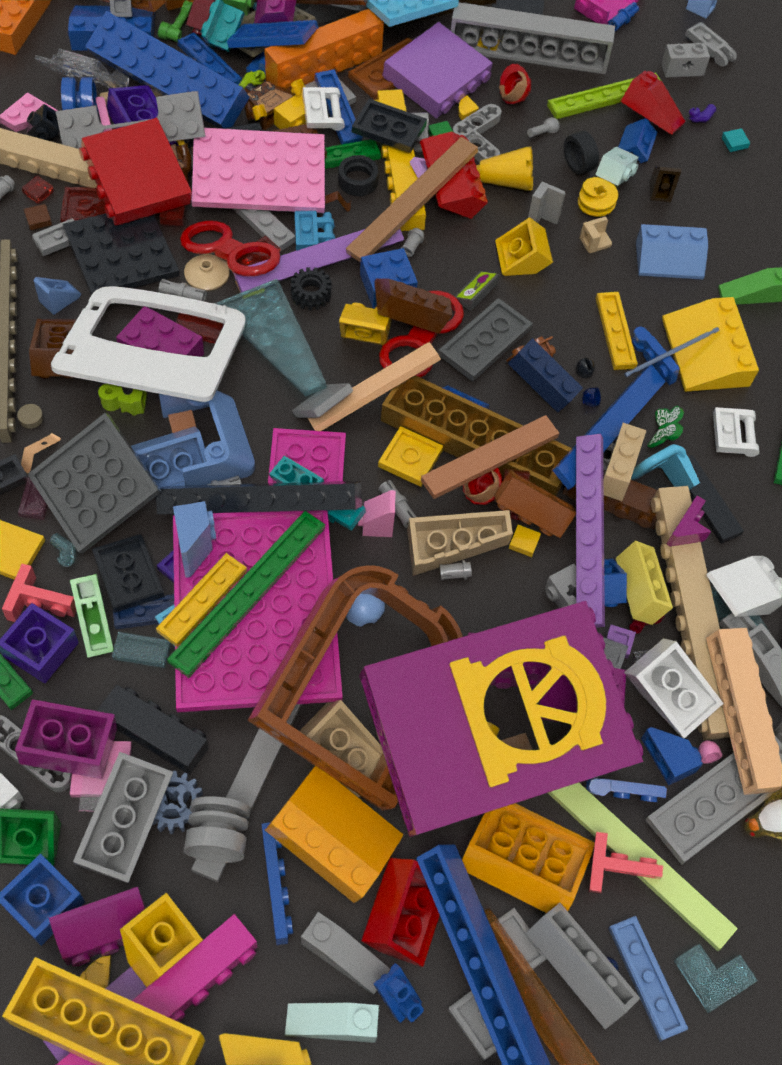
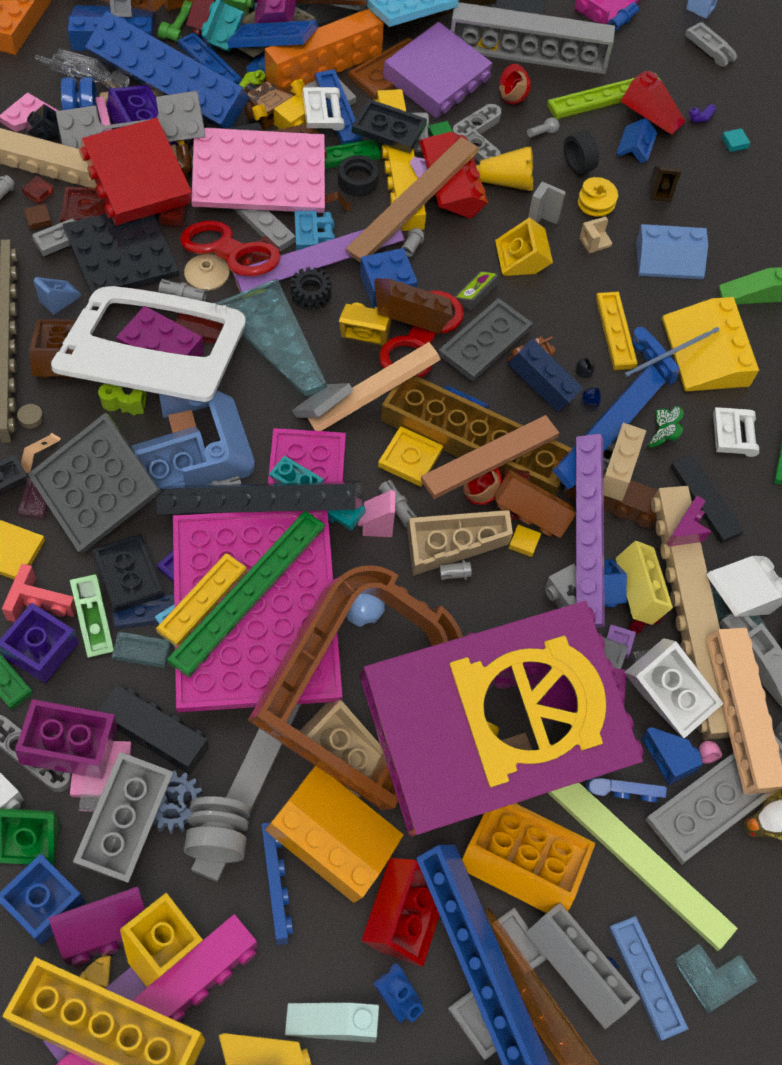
clear light blue arm [49,533,76,567] -> none
medium blue slope [173,501,216,578] -> none
light grey slope [301,912,390,995] -> none
yellow tile [458,96,479,120] -> none
coral bracket [589,832,663,894] -> none
light aqua brick [596,147,639,185] -> none
medium azure piece [631,444,700,490] -> none
light grey brick [661,43,710,77] -> none

